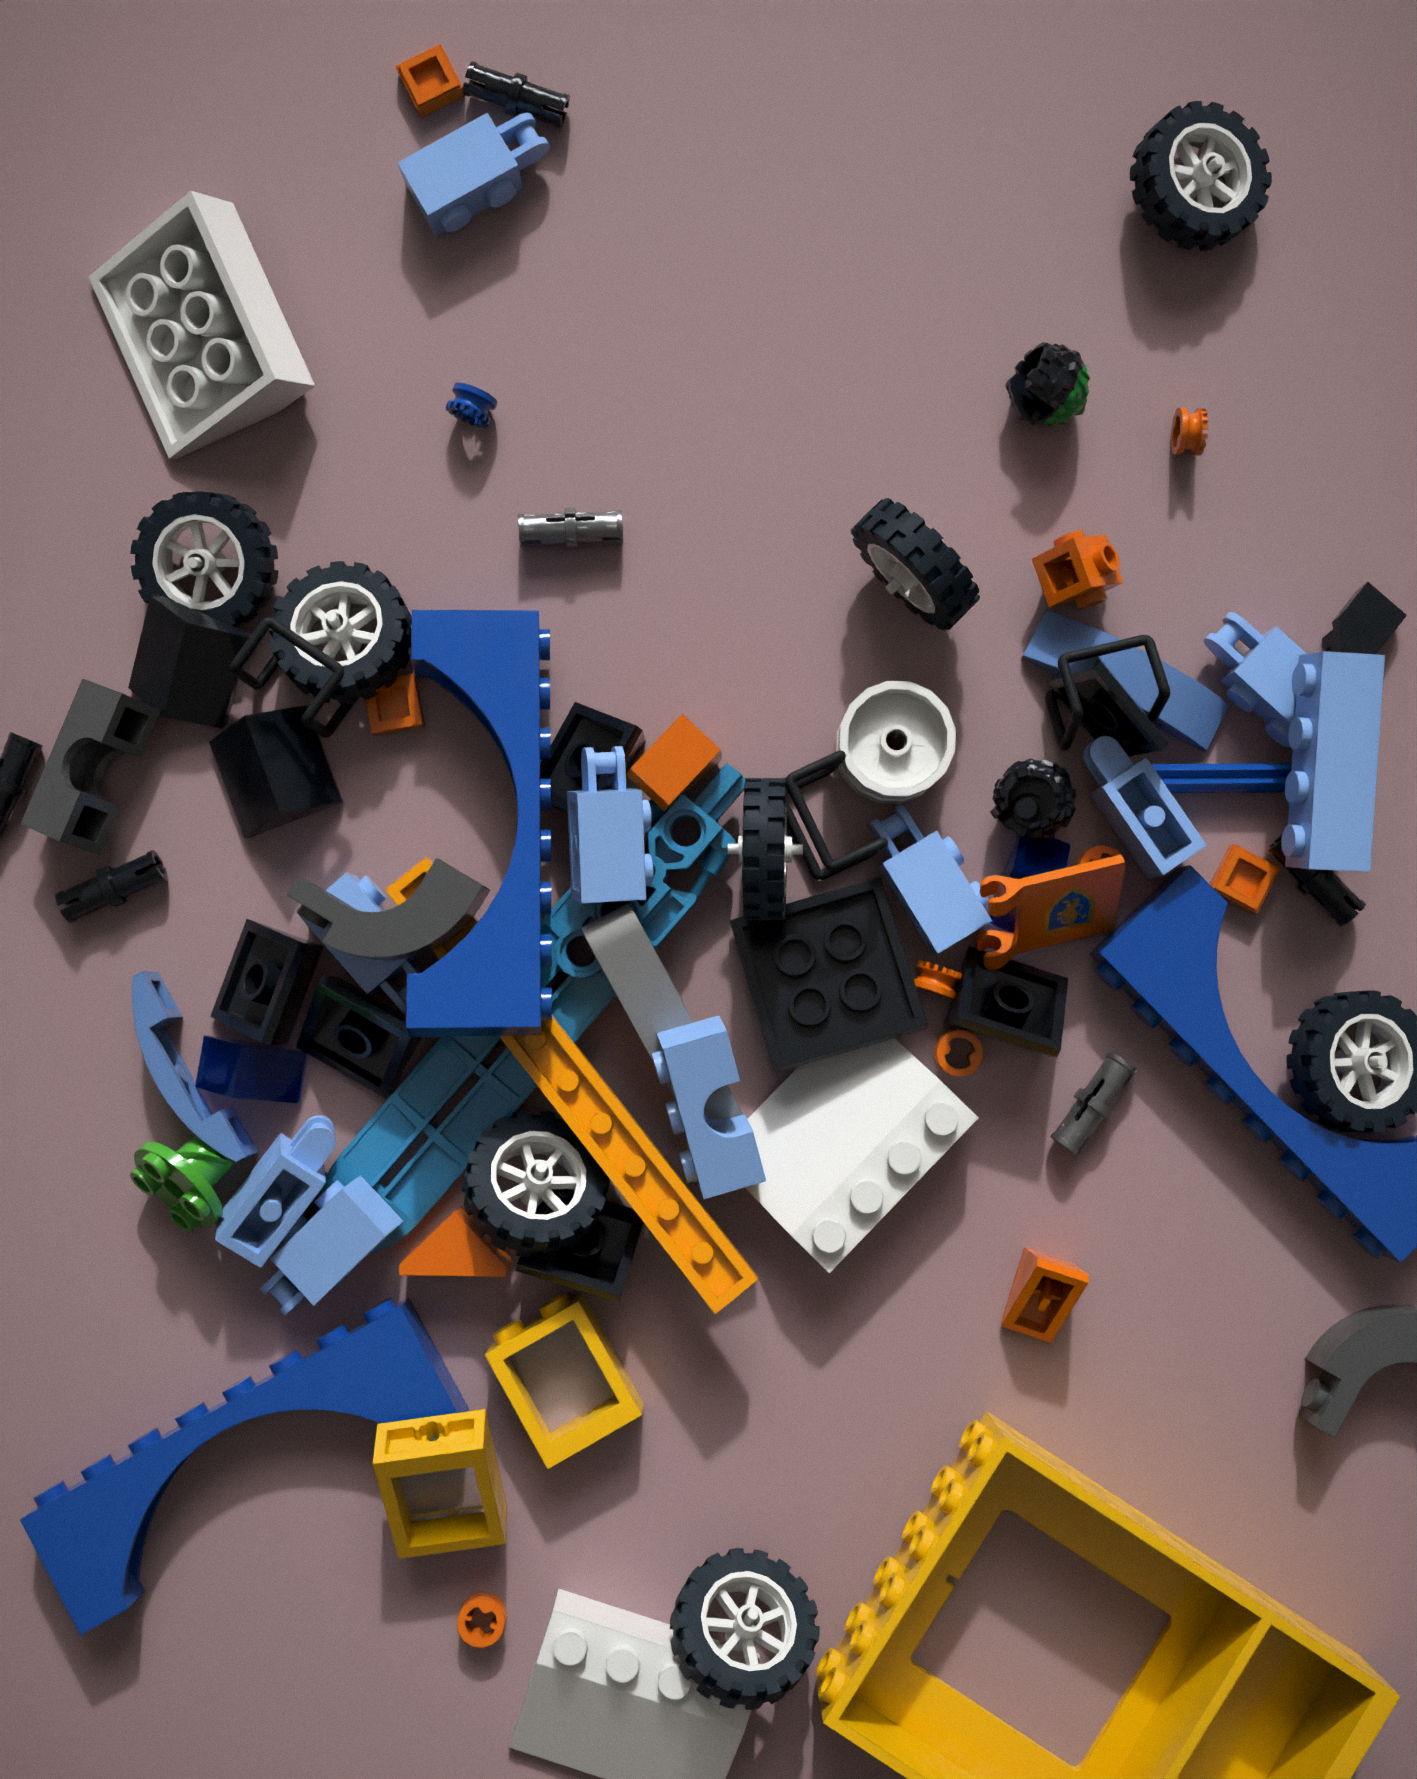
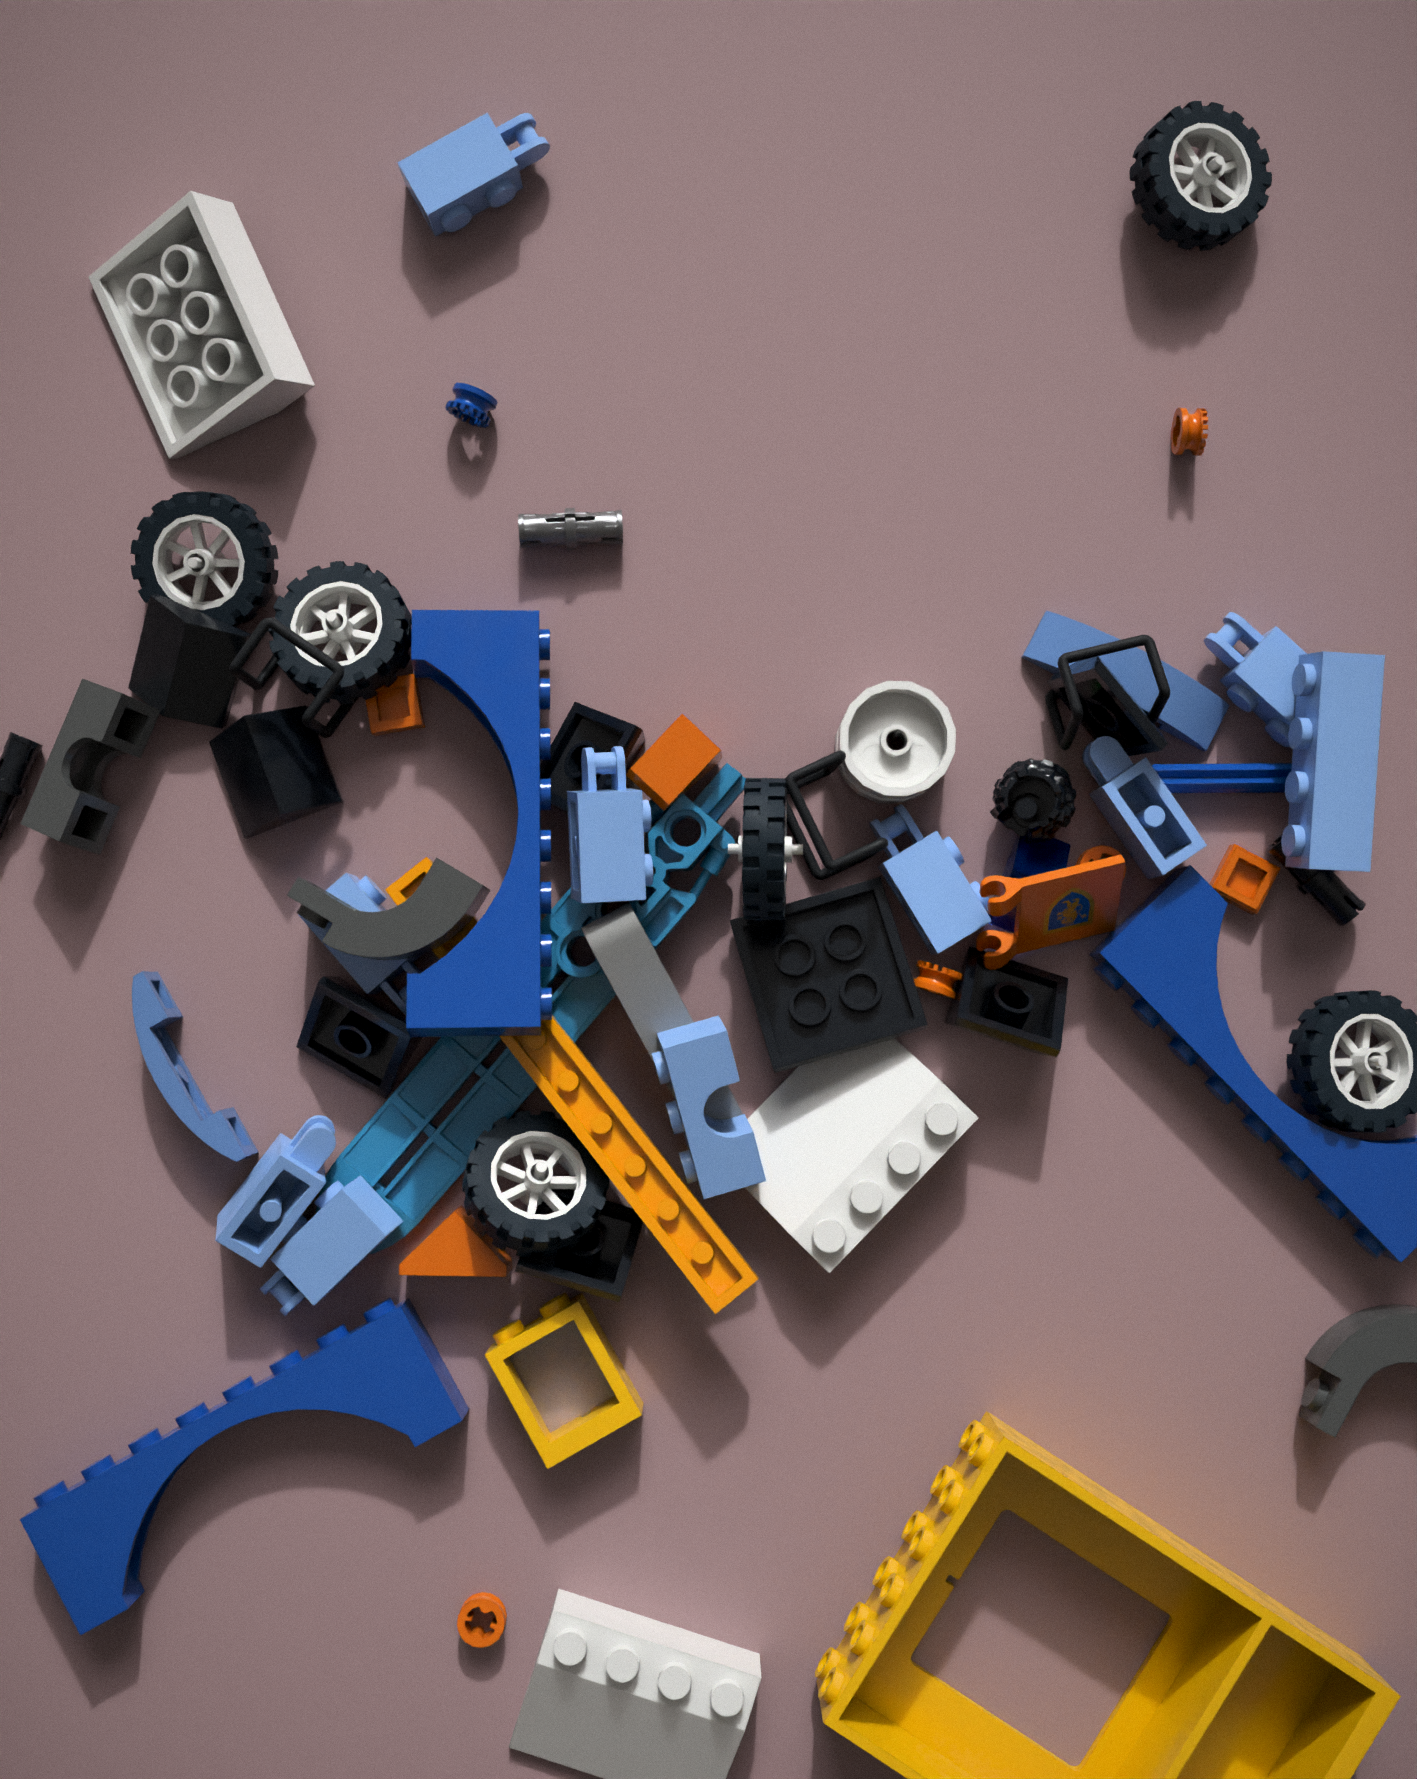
black pin [55,850,168,923] -> none
bright green plate [130,1134,233,1233] -> none
clear blue slope [195,1035,308,1103] -> none
black slope [210,919,324,1045] -> none
yellow window [372,1409,507,1559] -> none
orange tile [395,44,465,118] -> none
black pin [463,61,570,128] -> none
black wheel [670,1548,820,1710] -> none
black wheel [851,498,980,630] -> none
orange bush [933,1029,984,1077] -> none
orange slope [1001,1247,1089,1343] -> none
black piece [1005,342,1090,427] -> none
orange brick [1032,530,1124,611] -> none
flat silver pin [1050,1051,1138,1157] -> none
black slope [1322,581,1407,654] -> none

